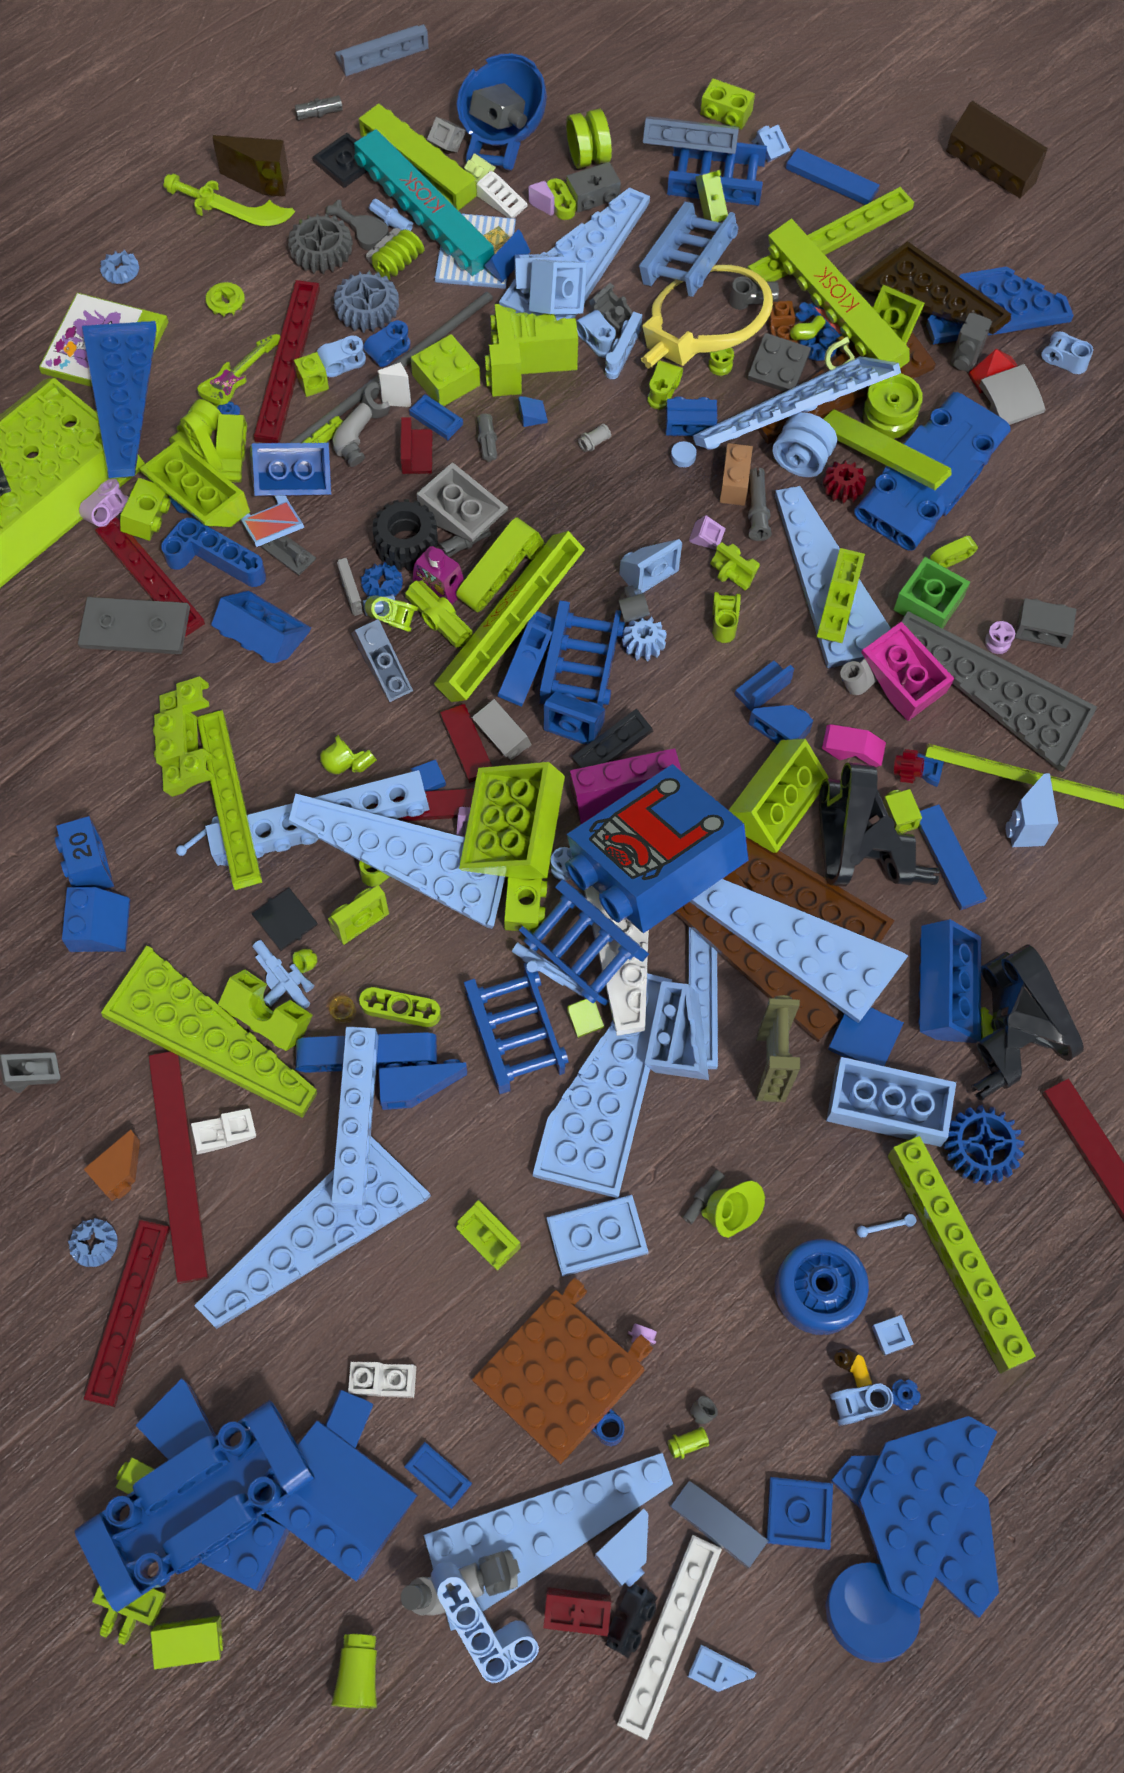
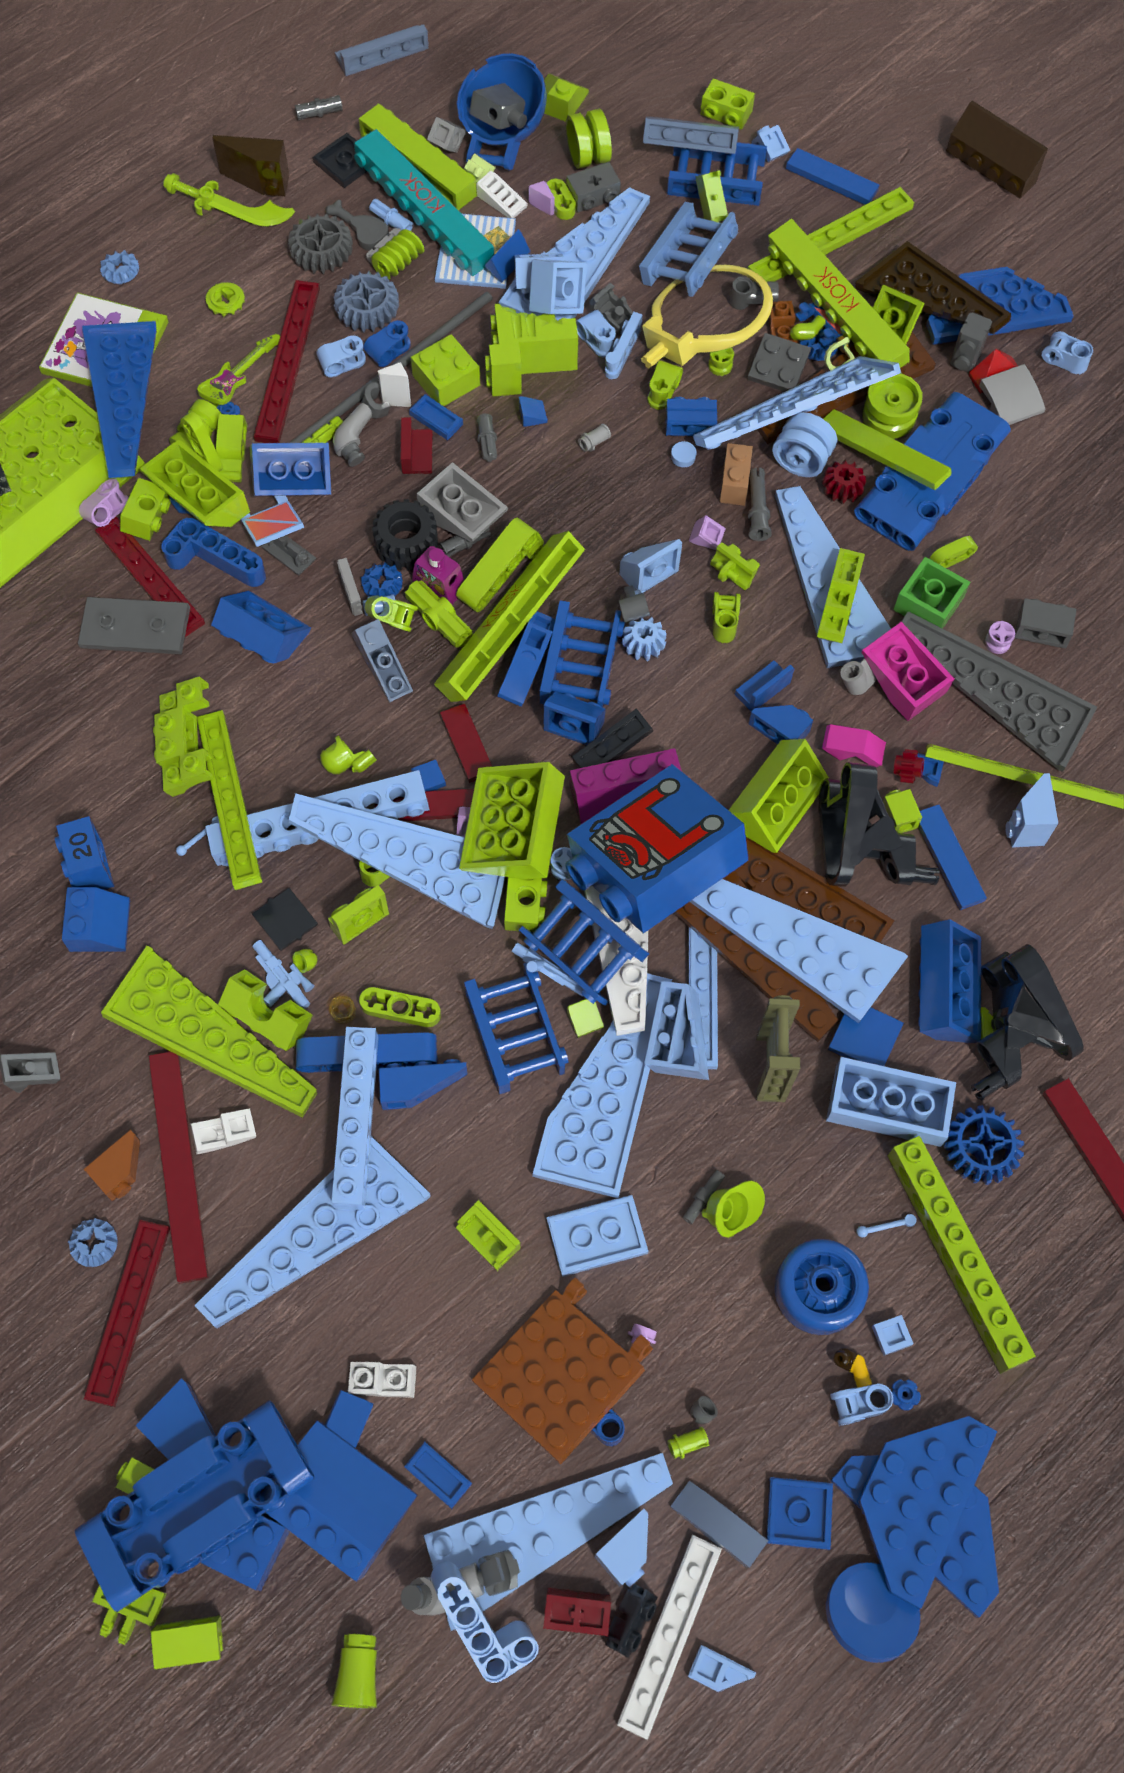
lime brick [294,352,329,397] -> none
light grey hinge [472,699,532,760] -> none
none -> lime slope [544,73,589,122]

